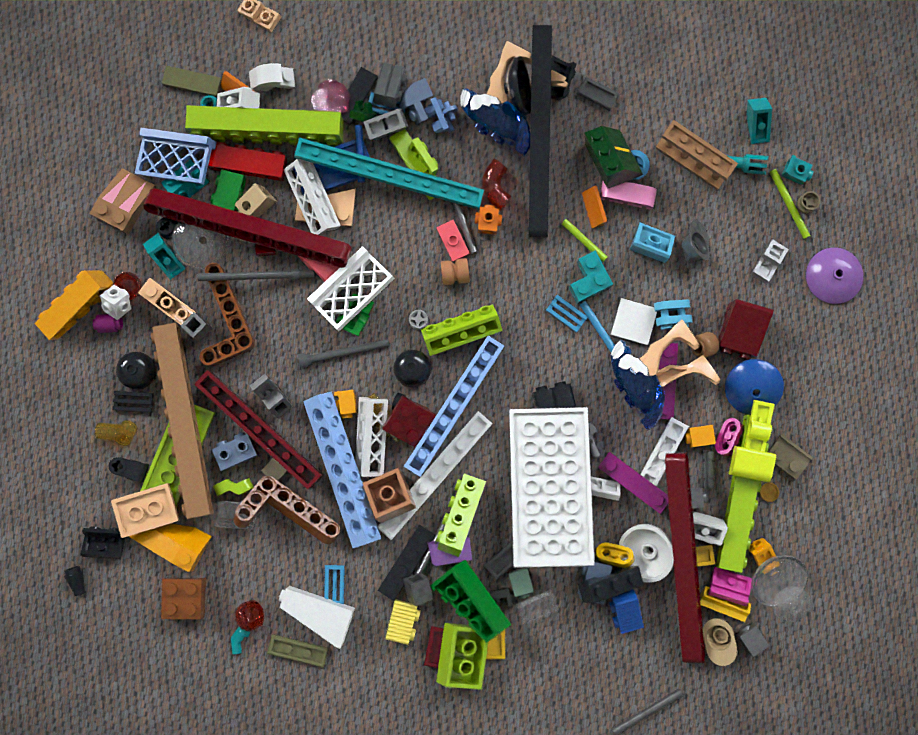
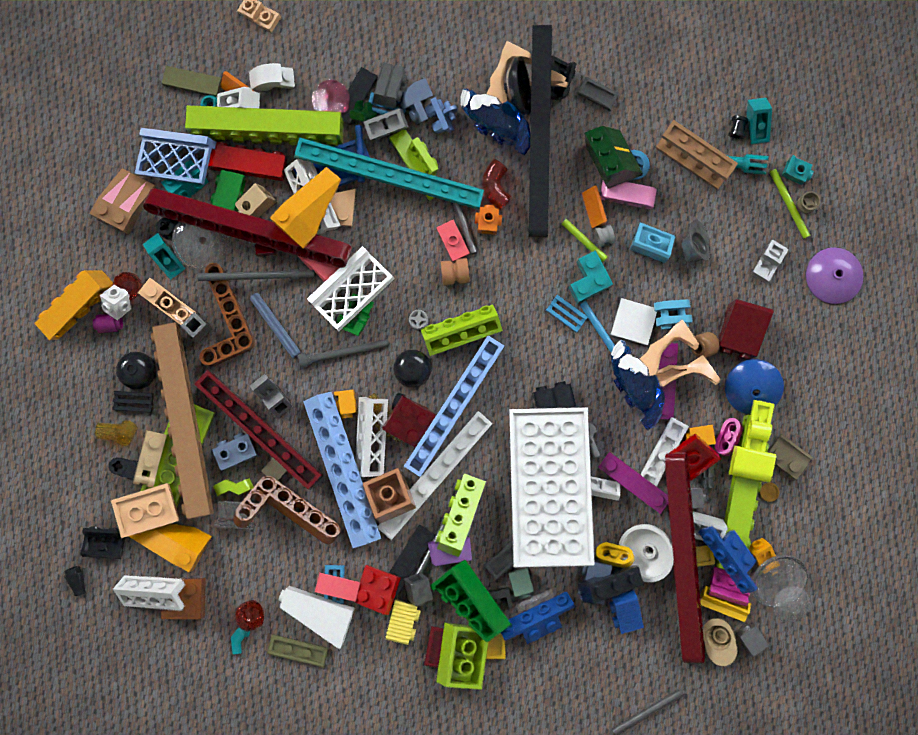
none -> white fence [113,575,185,611]
none -> tan plate [133,430,166,488]
none -> sand blue axle [250,293,300,358]
none -> light orange wedge [270,167,341,249]
none -> coral slope [315,573,360,601]
none -> red plate [354,565,401,615]
none -> blue bracket [501,592,575,644]
none -> light grey wheel [595,224,615,247]
none -> red plate [669,433,721,482]
none -> blue bracket [698,526,758,594]
none -> black bush [728,115,749,139]

